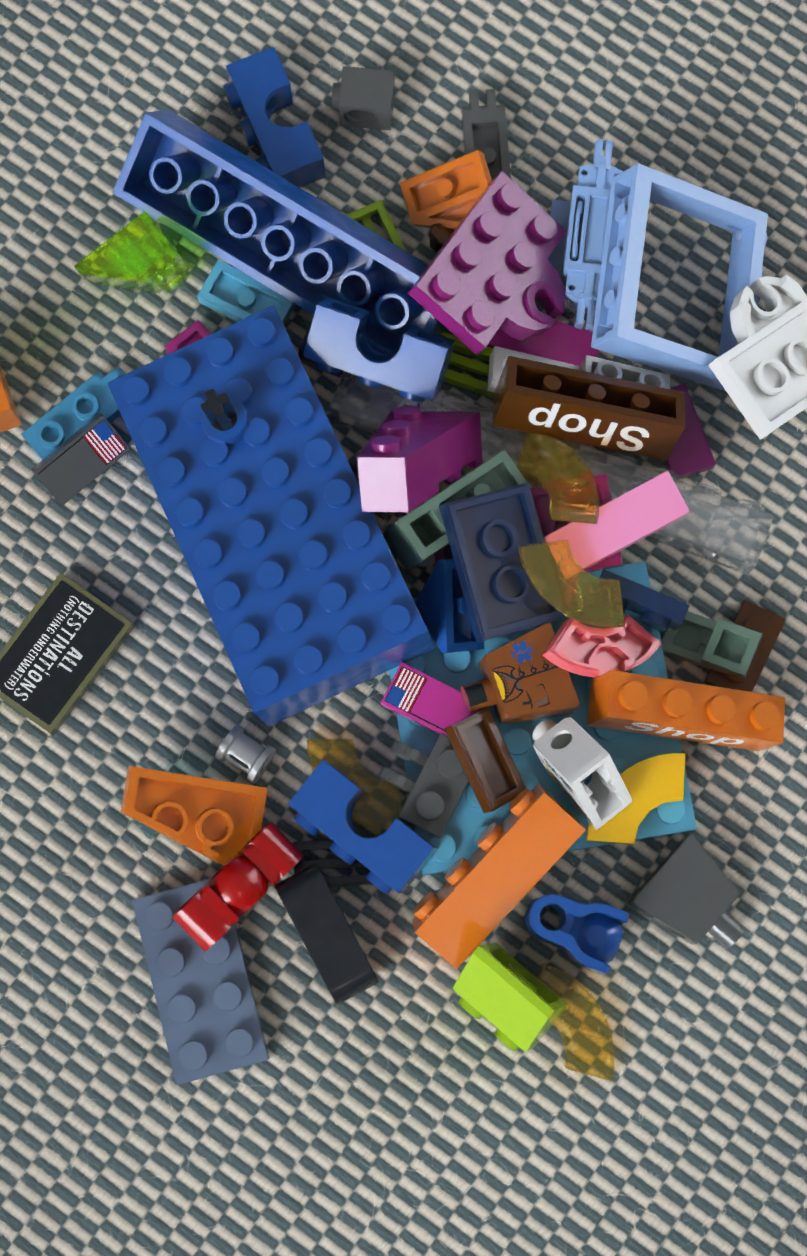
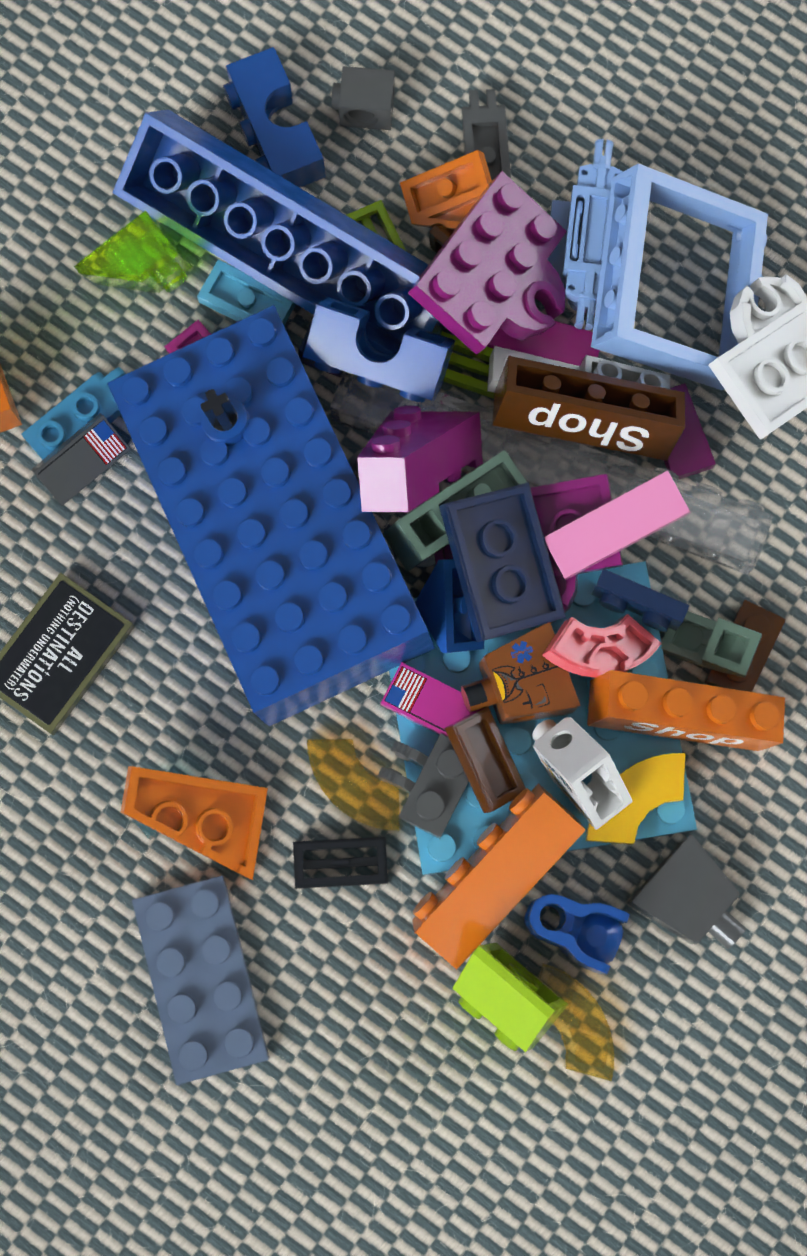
red piece [172,821,304,952] -> none
light grey bush [215,724,276,784] -> none
black beam [274,863,379,1005] -> none
blue arch [288,760,438,895] -> none
clear yellow tile [517,433,600,524] -> none
clear yellow tile [518,539,625,628] -> none

